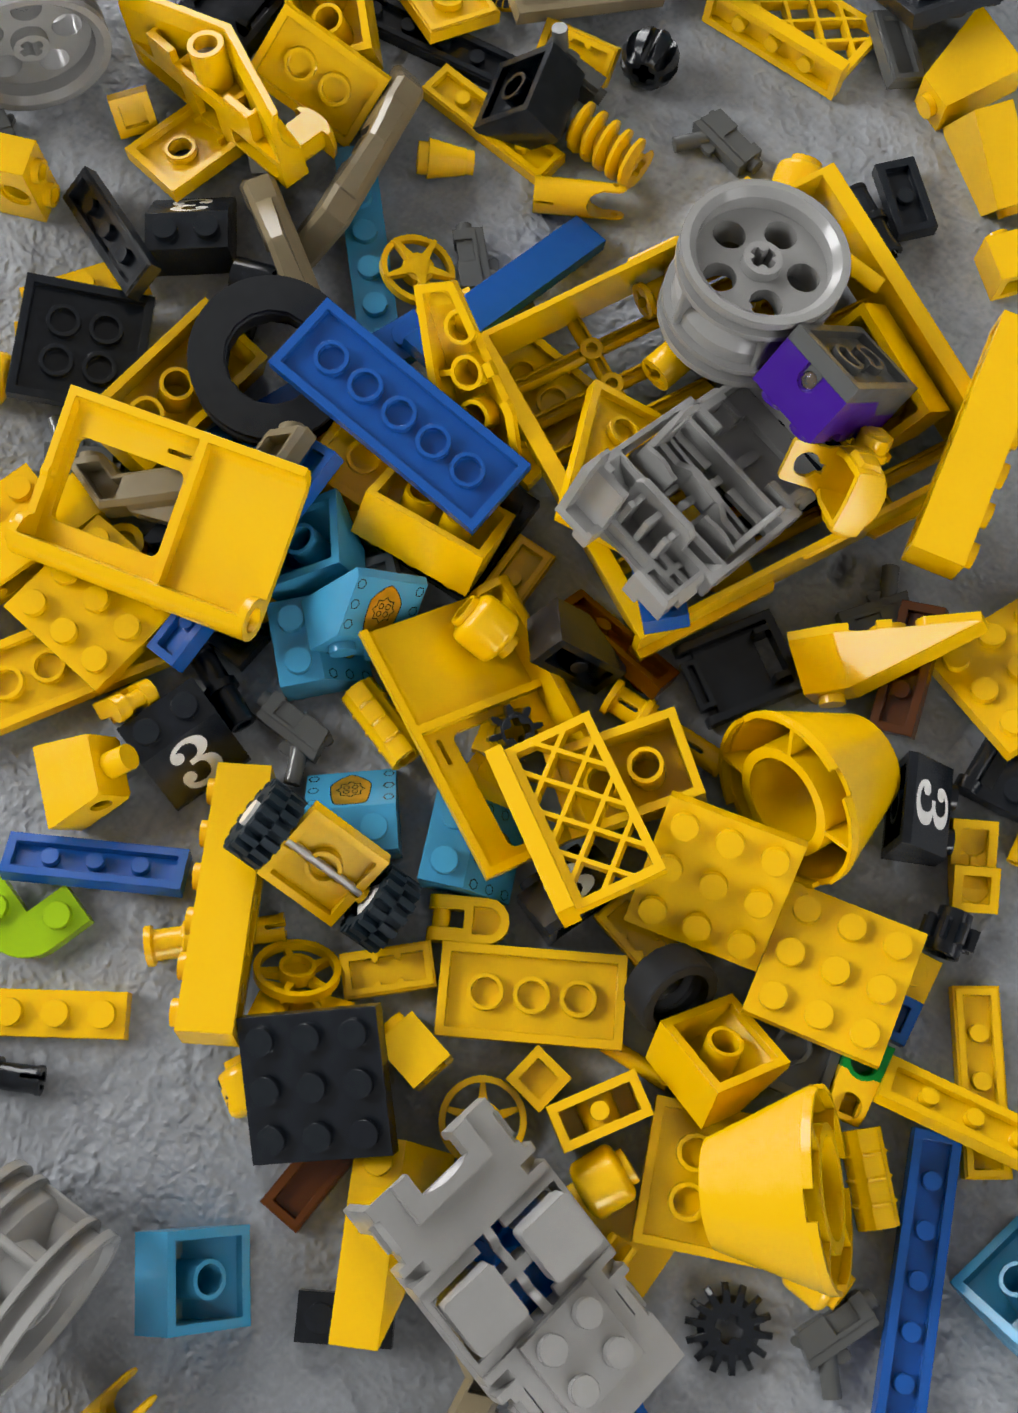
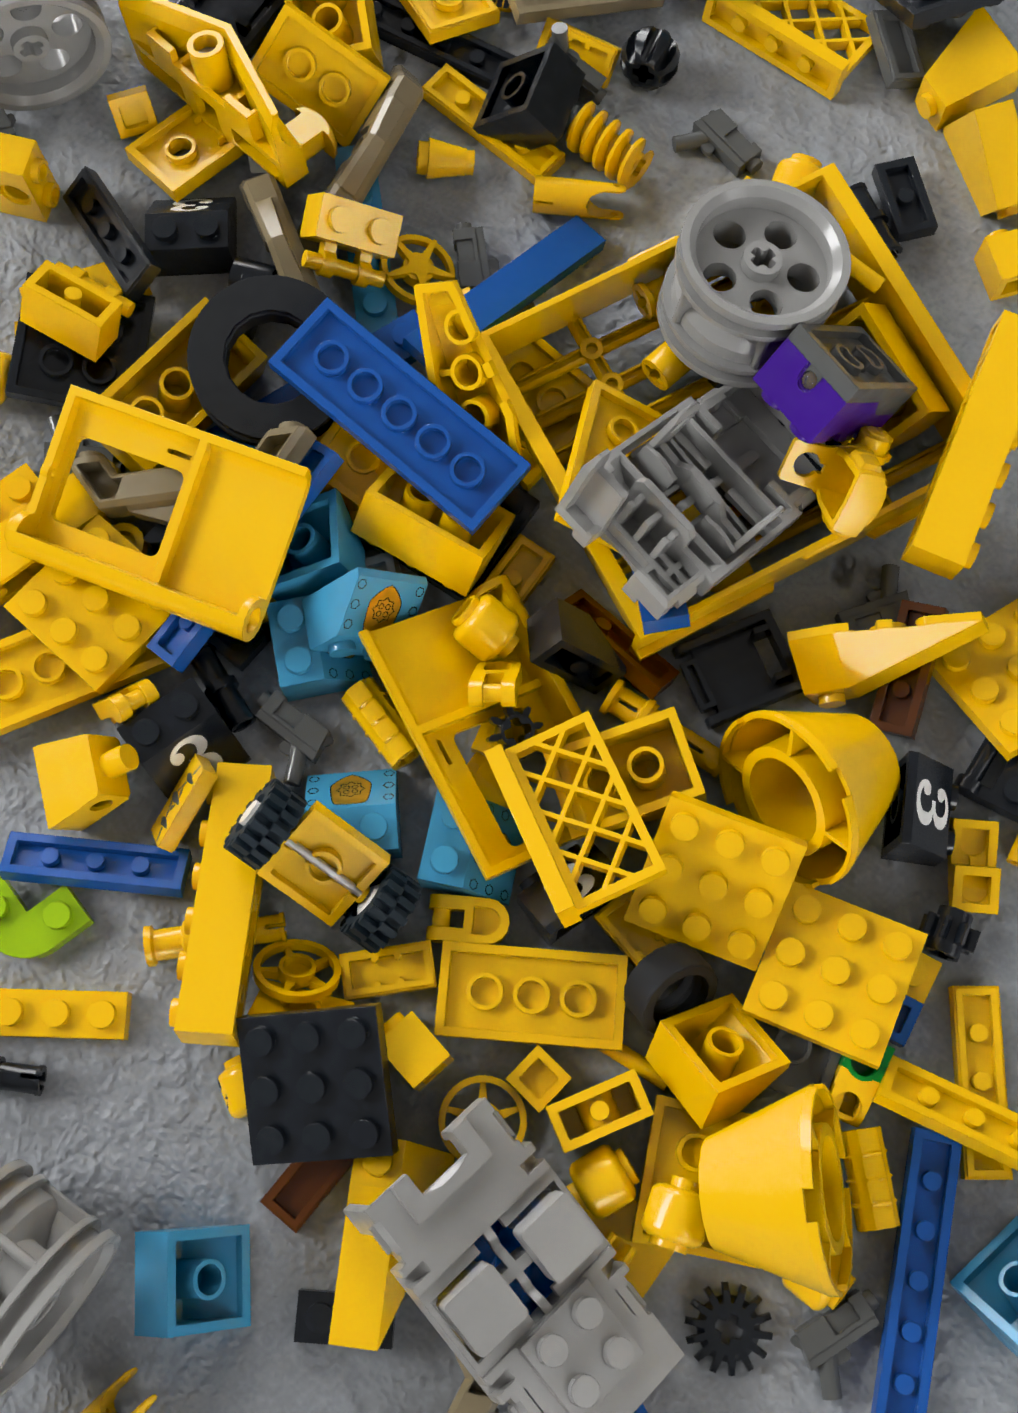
none -> yellow brick [20,259,135,363]
none -> yellow tile [151,753,218,853]
none -> yellow brick [299,192,403,288]
none -> yellow plate [468,659,522,707]
none -> yellow head [641,1175,706,1255]

